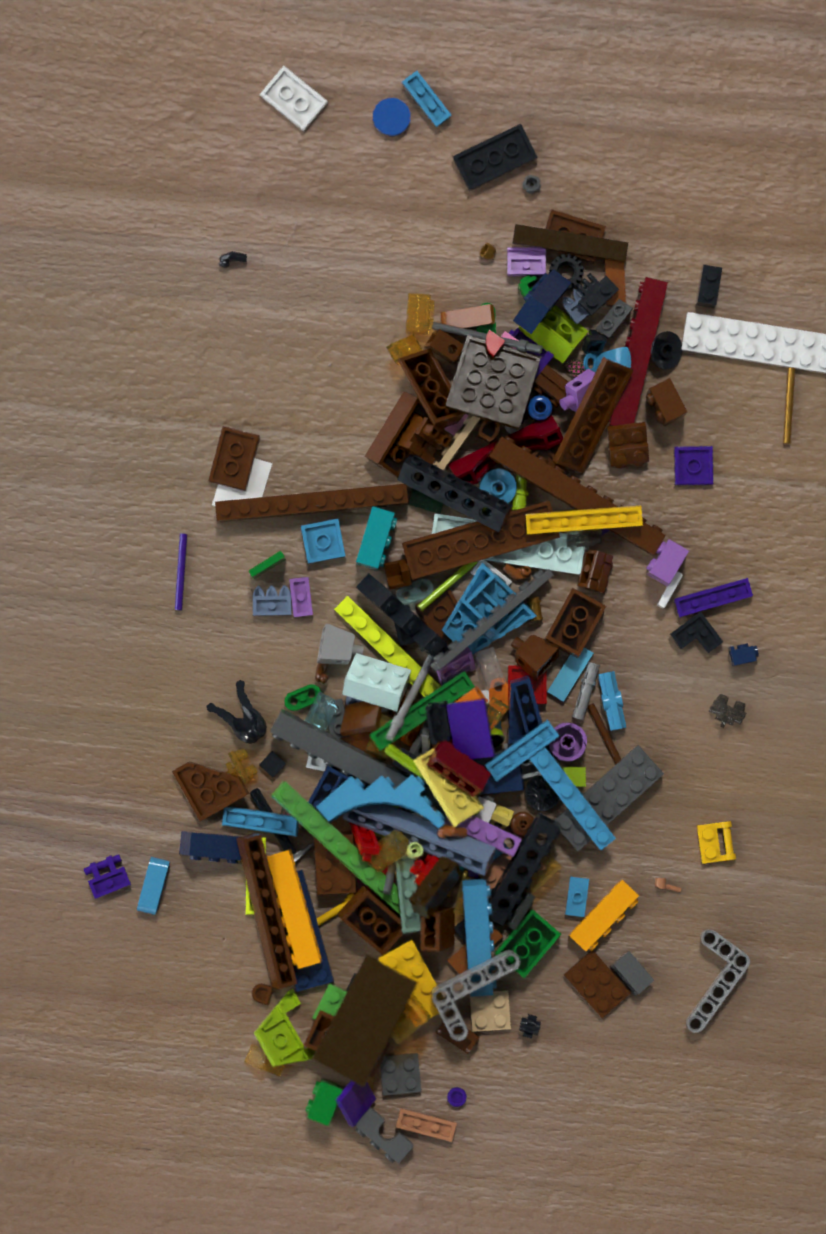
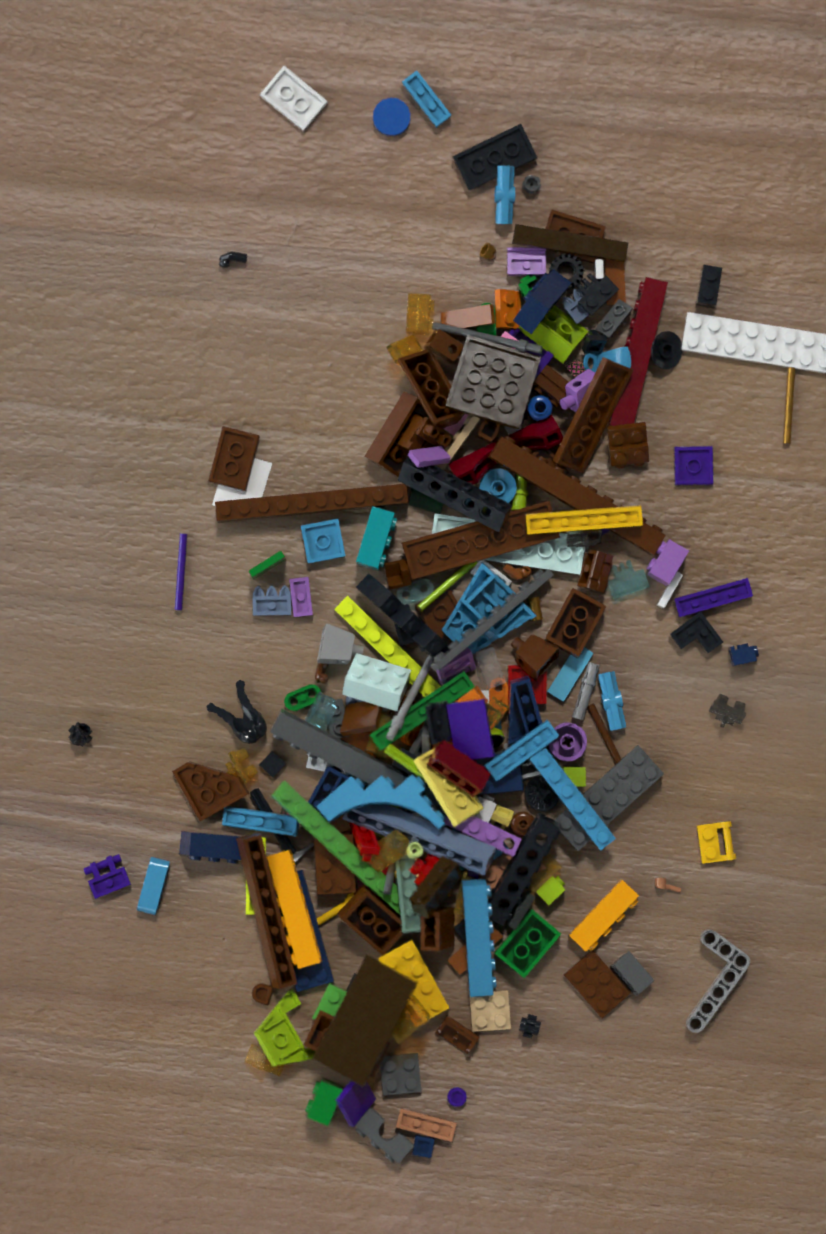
light grey beam [431,950,520,1040] -> none
dark orange arm [437,825,467,839] -> none
tile [486,330,505,358] -> none
dark azure plate [565,876,589,917] -> none
reddish brown brick [646,378,687,426] -> none
none -> black gear [68,722,92,747]
none -> medium lavender tile [408,446,451,468]
none -> dark blue plate [412,1135,435,1158]
none -> dark azure piece [494,165,515,224]
none -> orange plate [495,289,521,330]
none -> lime brick [535,875,565,906]
none -> white tile [595,259,604,281]
none -> clear light blue hinge [608,560,650,600]

